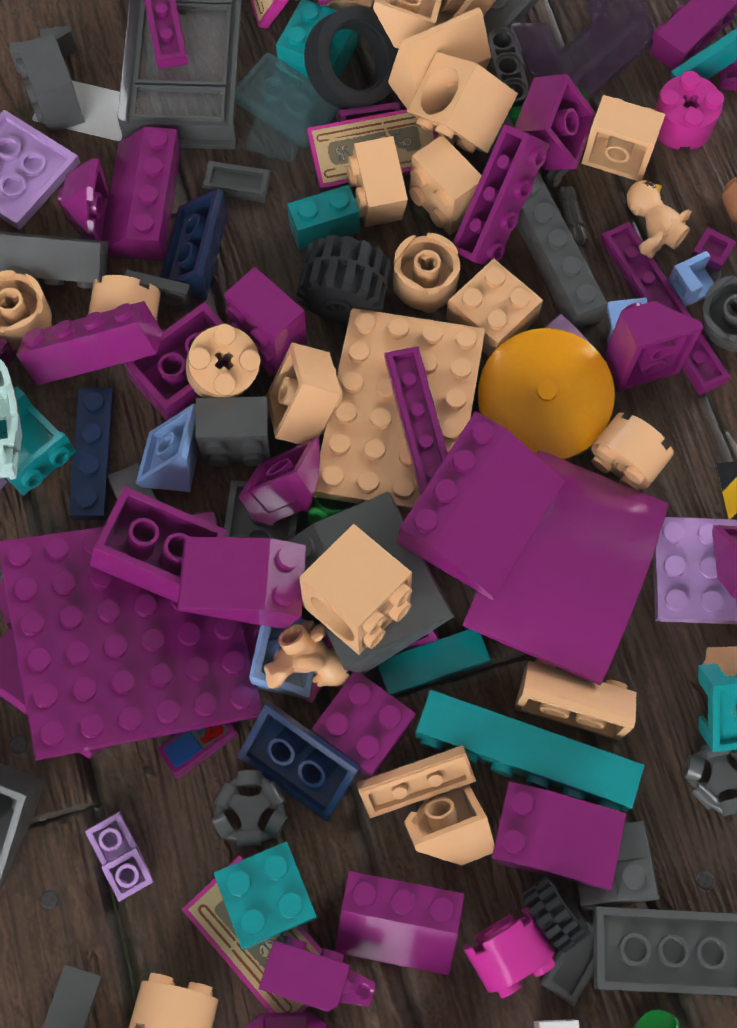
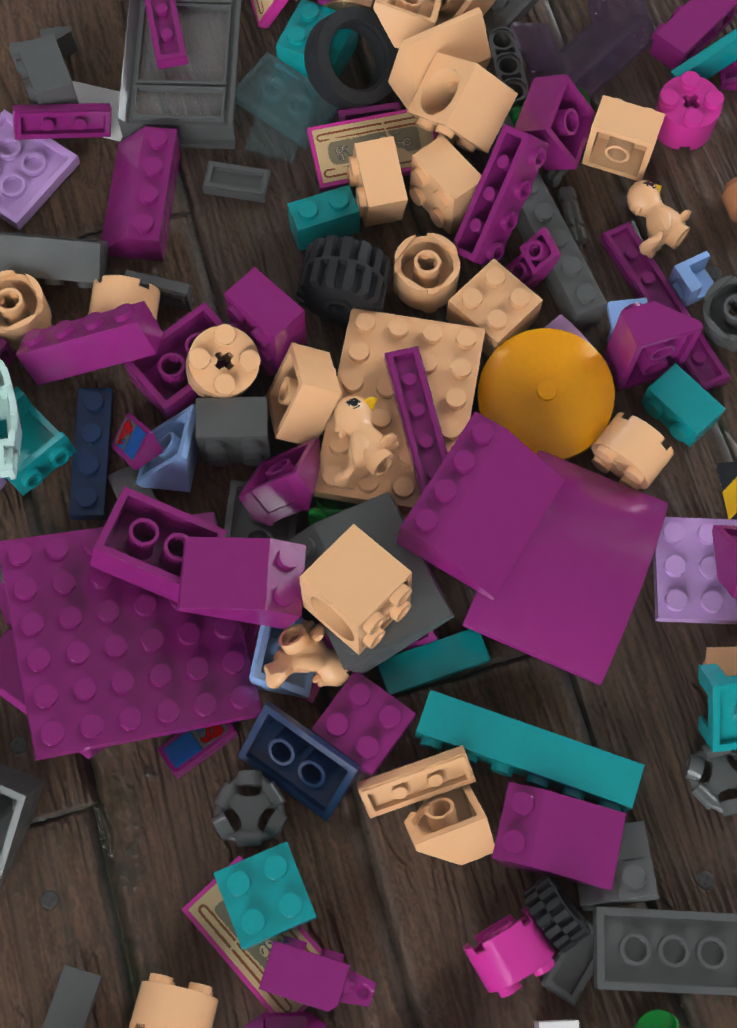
magenta slope [58,158,109,240] -> none
lavender slope [85,811,154,902] -> none
dark blue slope [160,188,227,300] -> none
magenta slope [334,871,464,975] -> none
light nougat slope [514,659,637,741] -> none
magenta plate [690,227,736,272] -> none
none -> magenta tile [12,103,112,140]
none -> slope [111,412,164,471]
none -> light nougat animal [333,395,399,490]
none -> magenta slope [505,227,561,290]
none -> teal brick [641,363,725,448]

